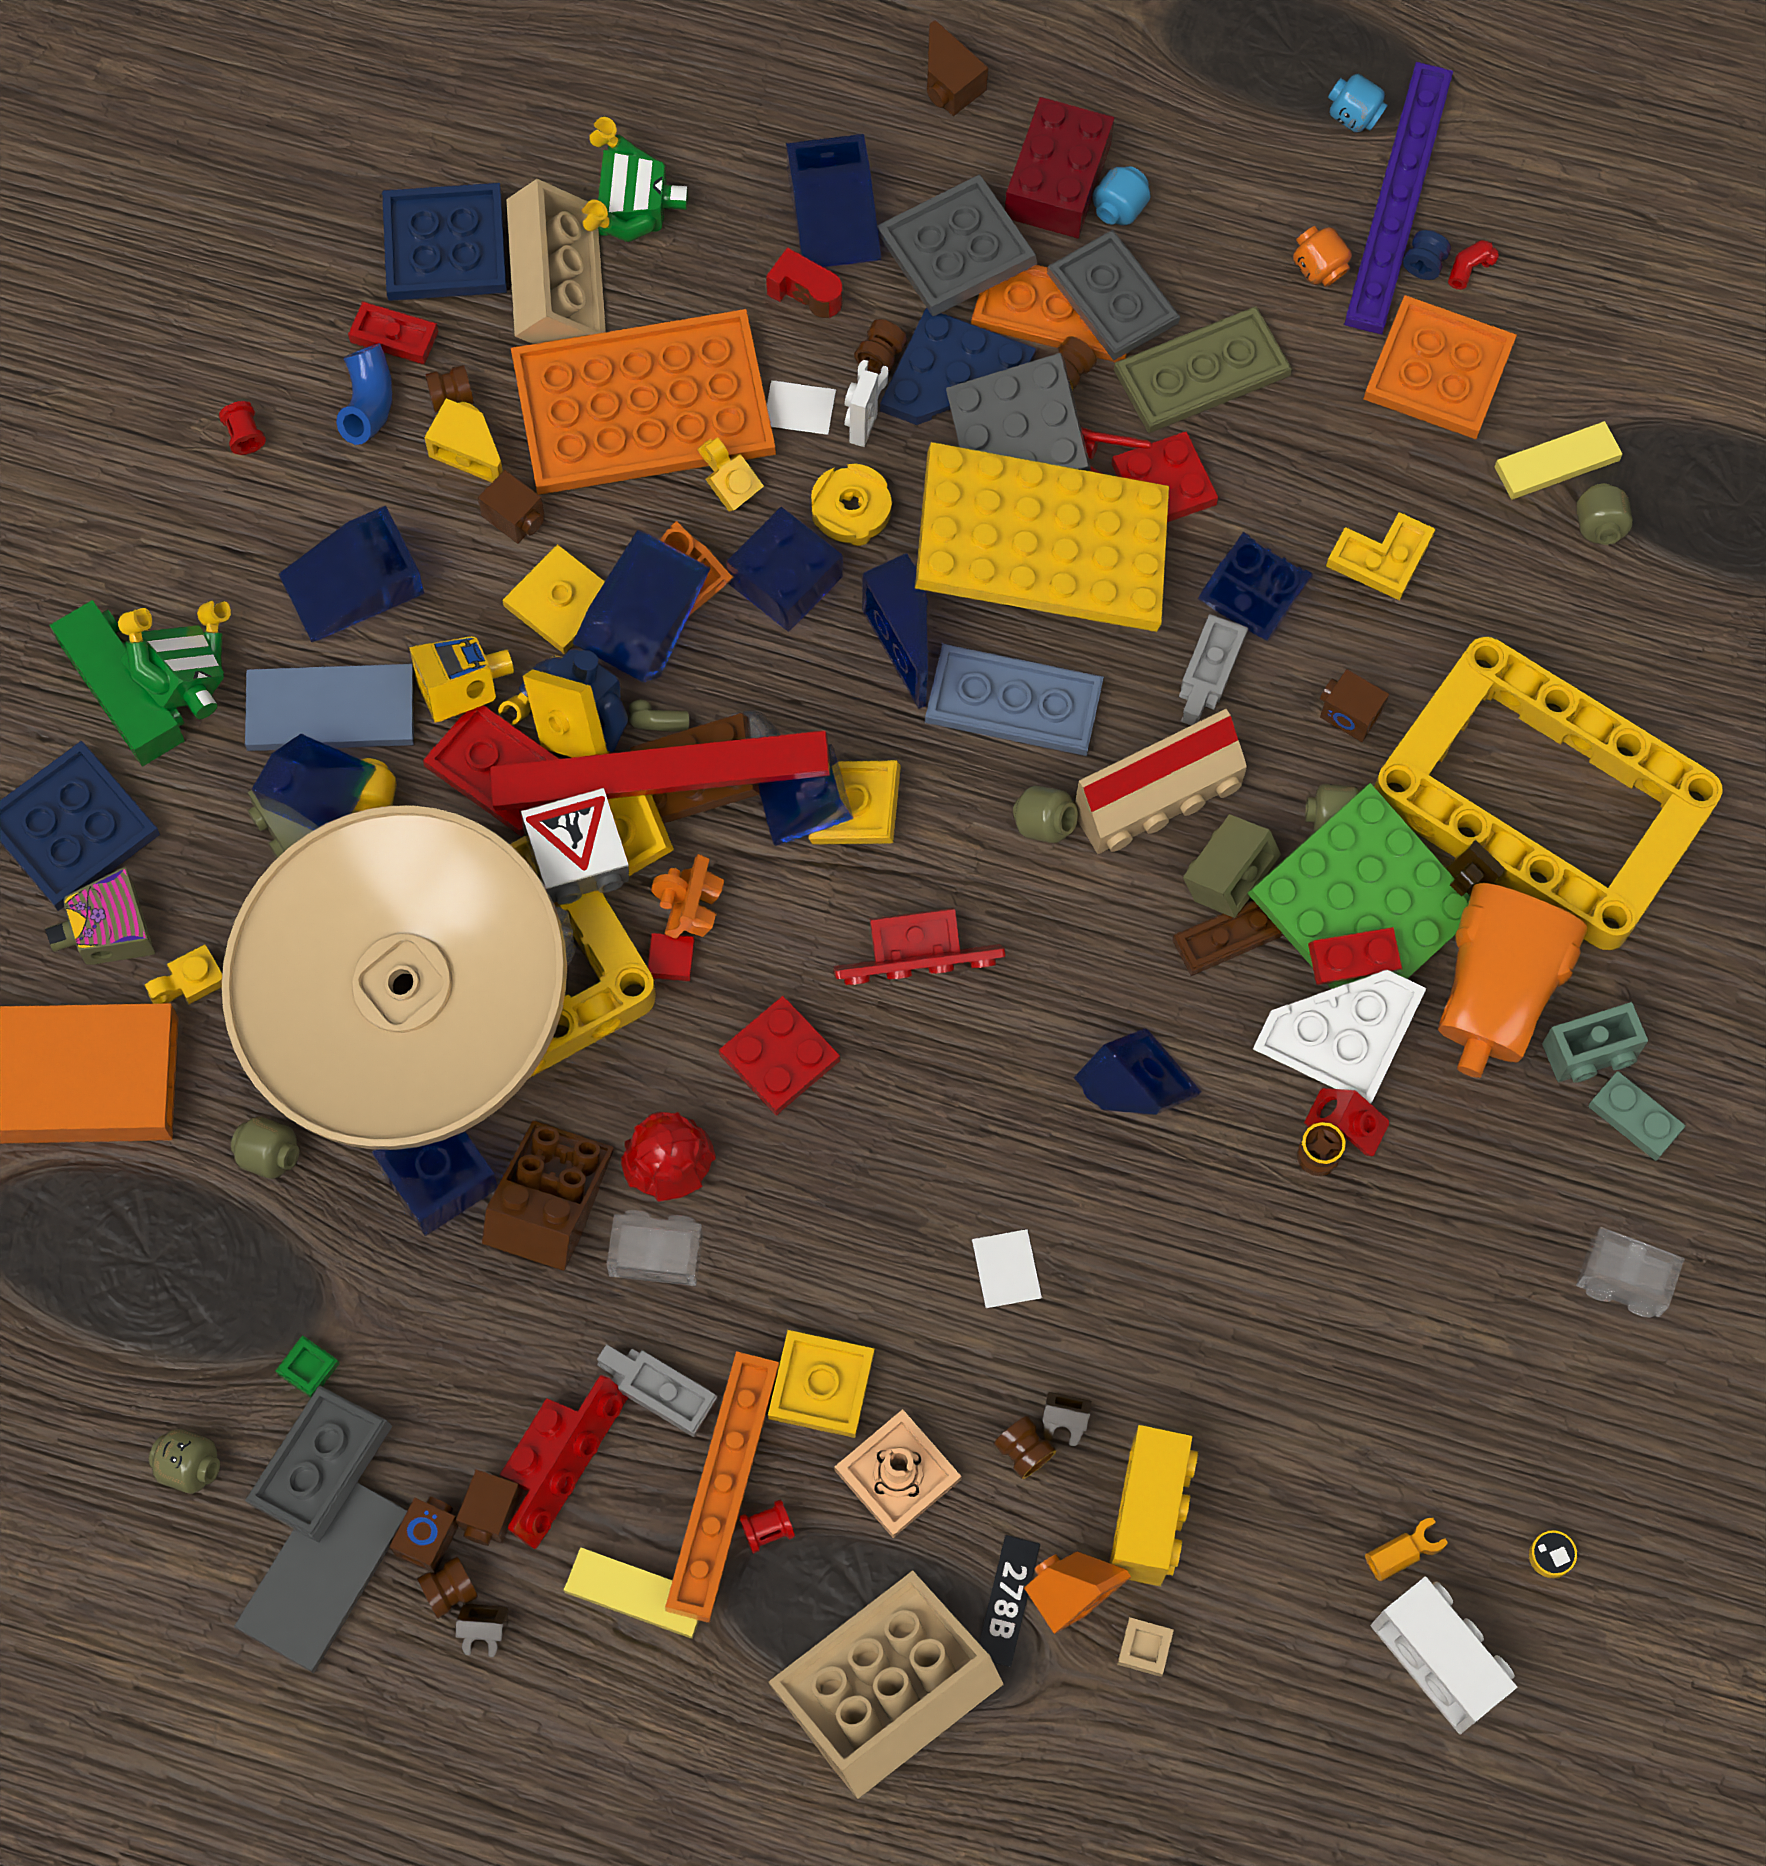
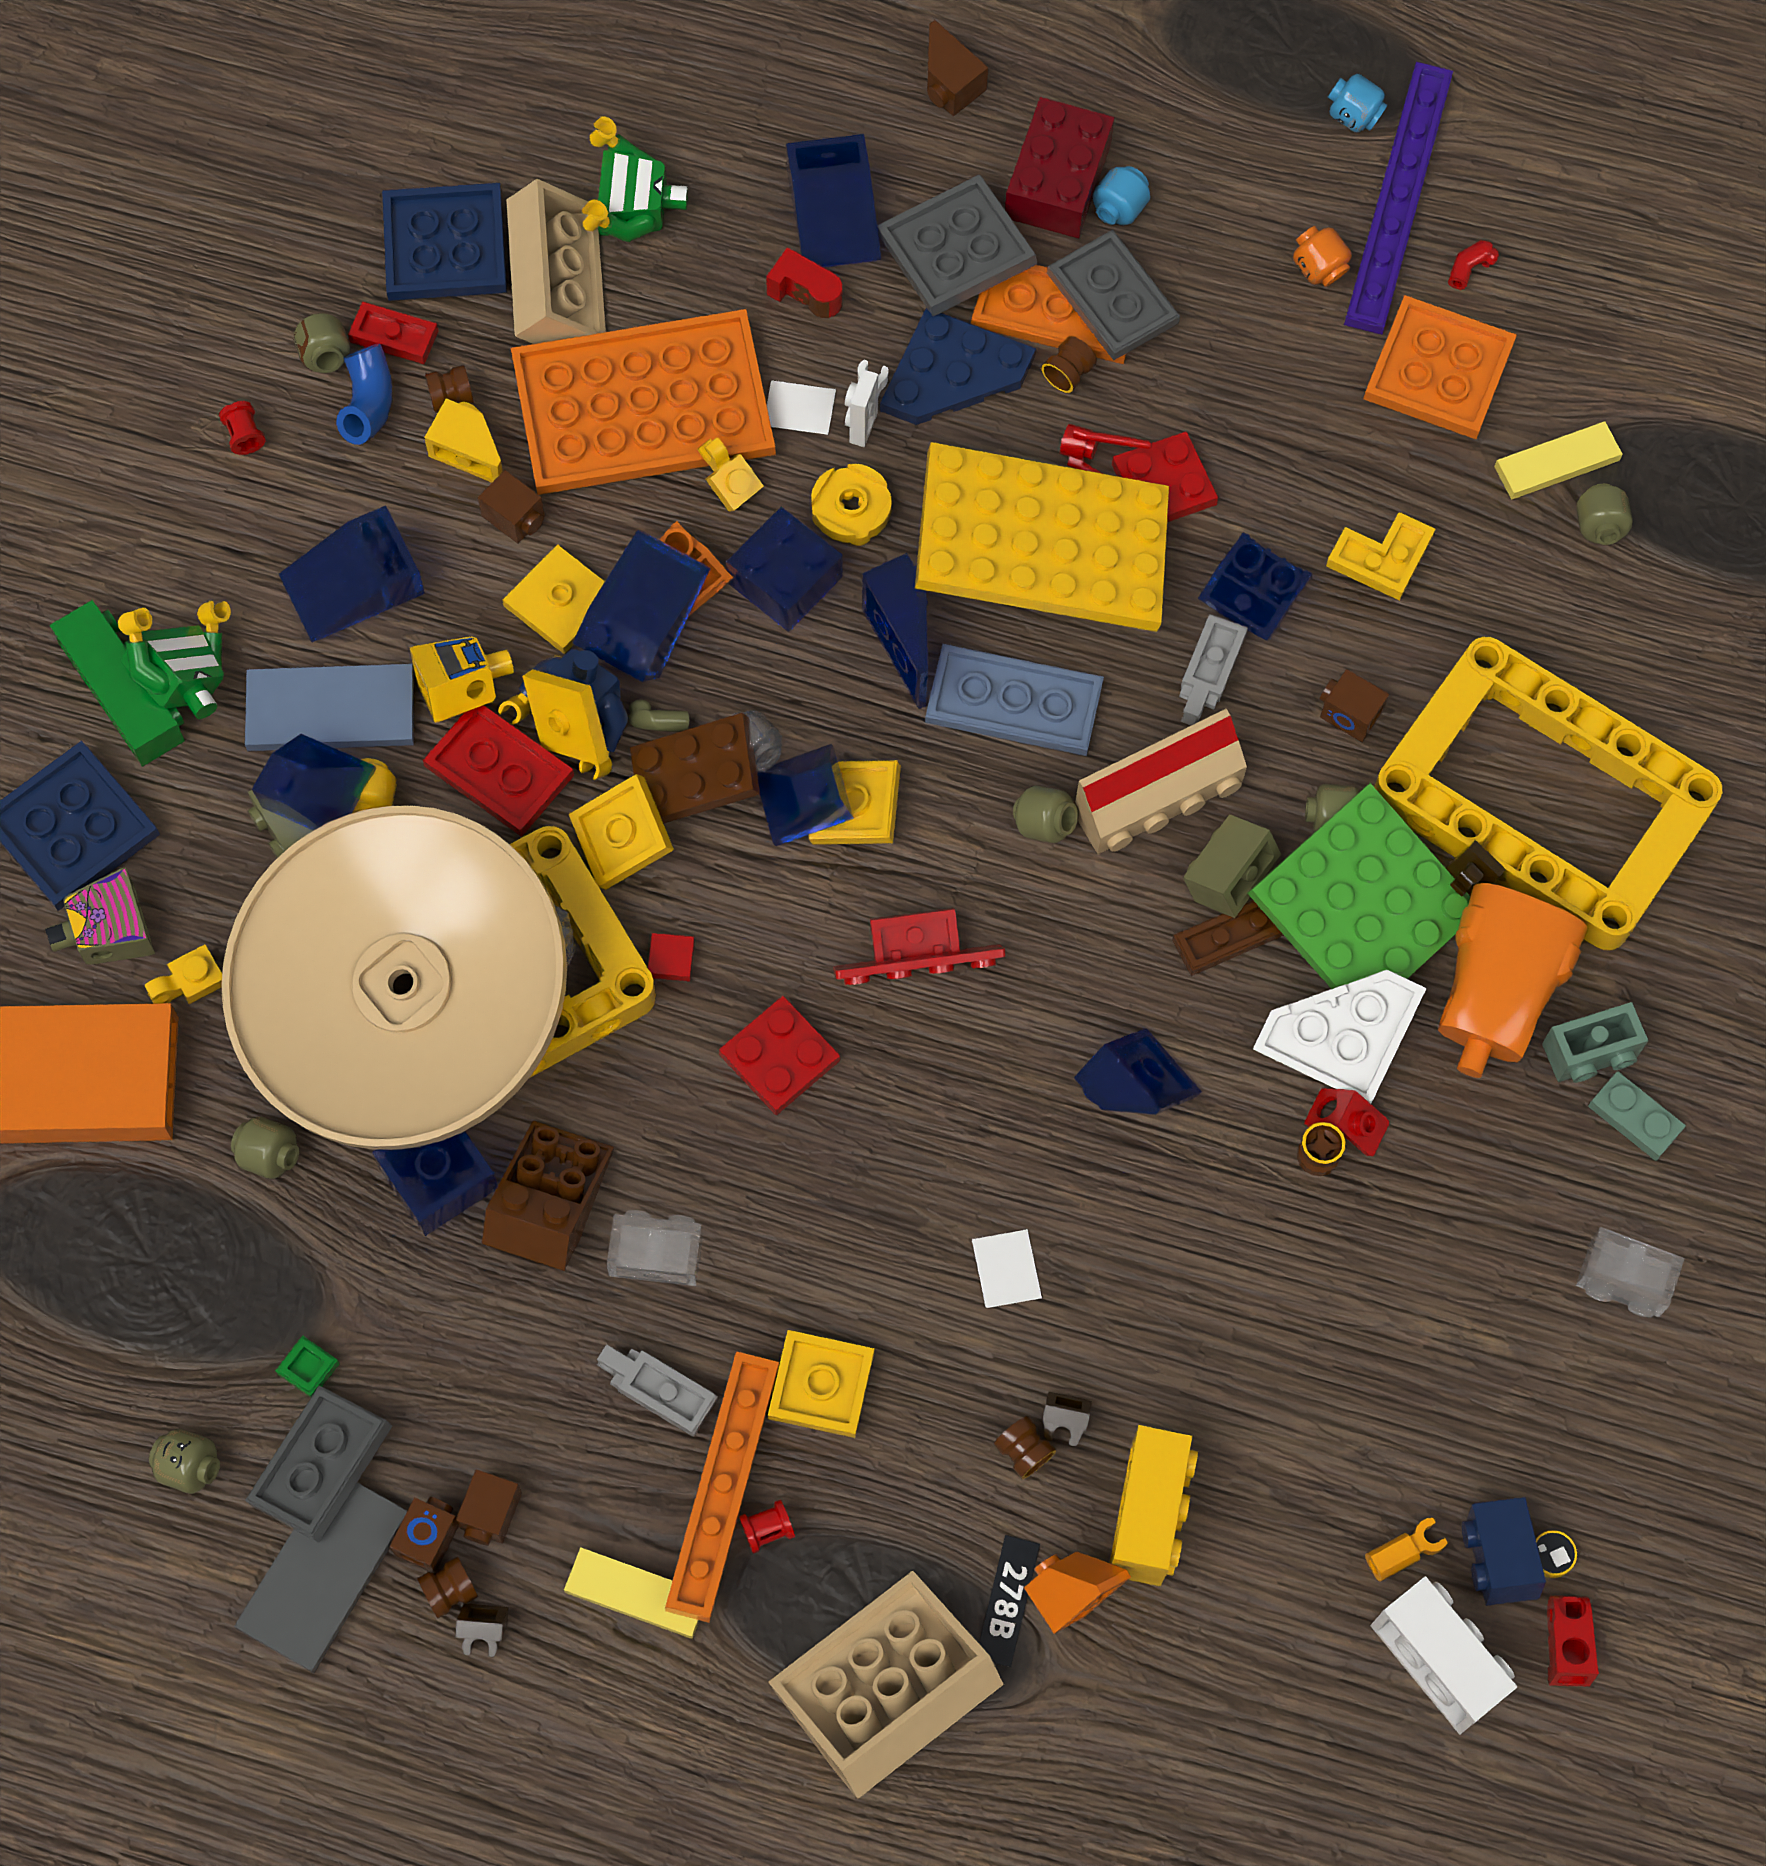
red tile [491,730,830,811] -> none
red bracket [500,1375,628,1549] -> none
piece [521,788,629,905] -> none
red helmet [621,1111,716,1202] -> none
orange hips [651,854,724,939] -> none
light nougat plate [834,1409,962,1538] -> none
reddish brown wheel [854,319,907,375] -> none
dark grey plate [946,353,1091,471] -> none
olive tile [1114,306,1292,434] -> none
tan plate [1117,1617,1174,1677] -> none
red plate [1308,927,1402,985] -> none
dark blue wheel [1403,230,1451,280] -> none
none -> olive head [294,313,350,373]
none -> dark blue brick [1462,1497,1546,1606]
none -> red leg [1547,1595,1599,1687]

